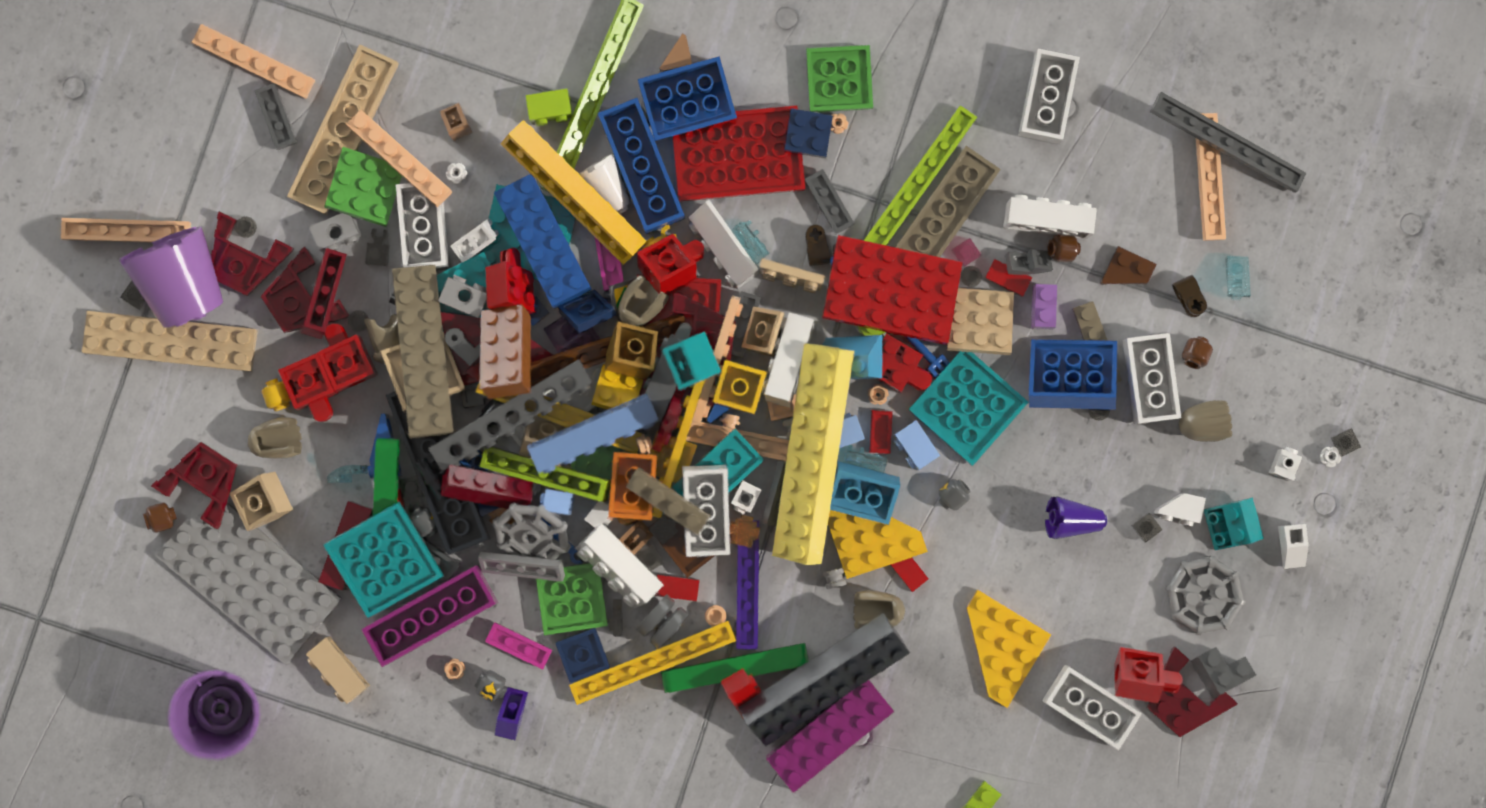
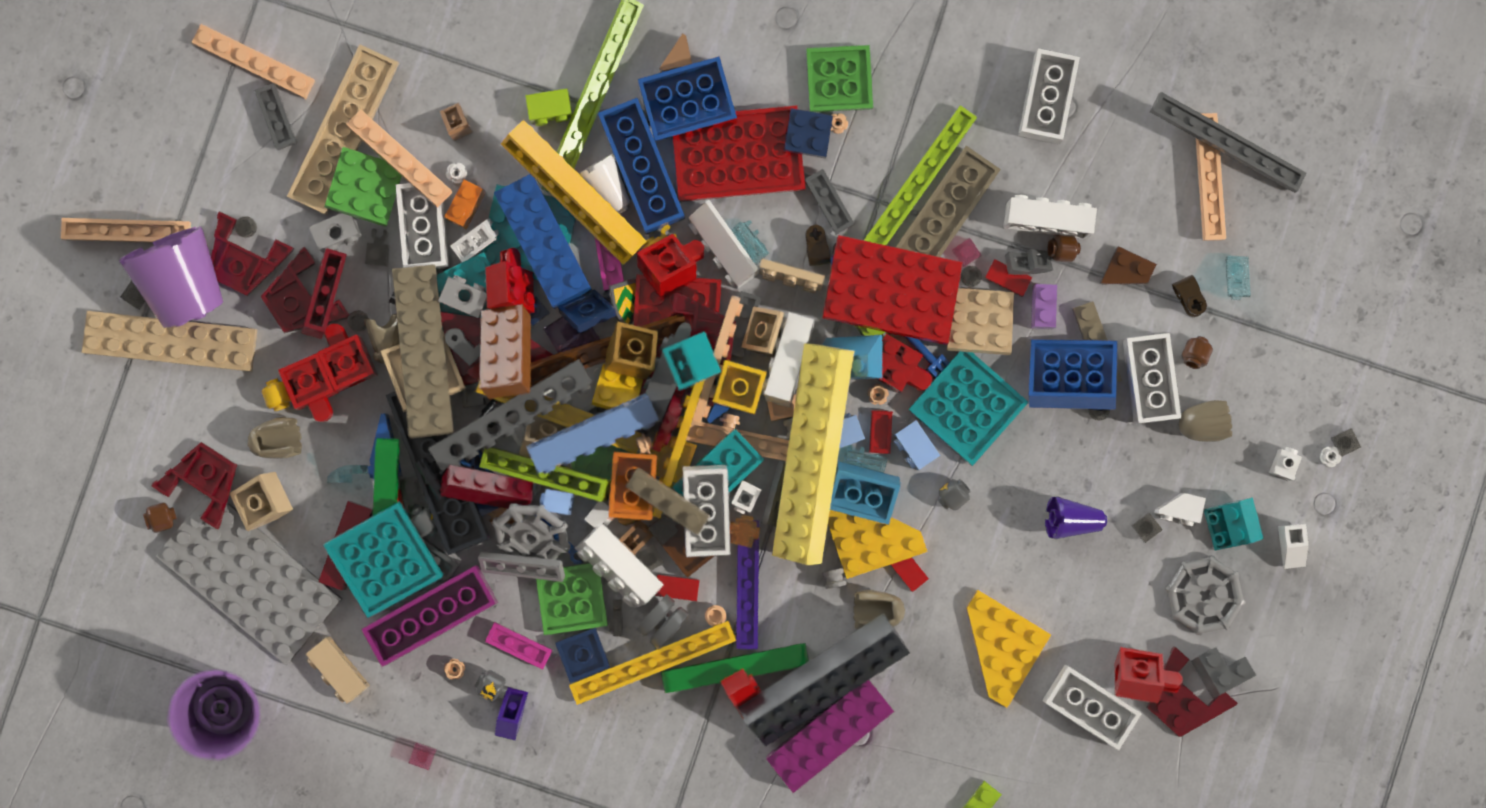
dark tan hair [618,275,669,327] -> none
none -> clear pink plate [409,742,437,770]
none -> orange brick [444,179,486,230]

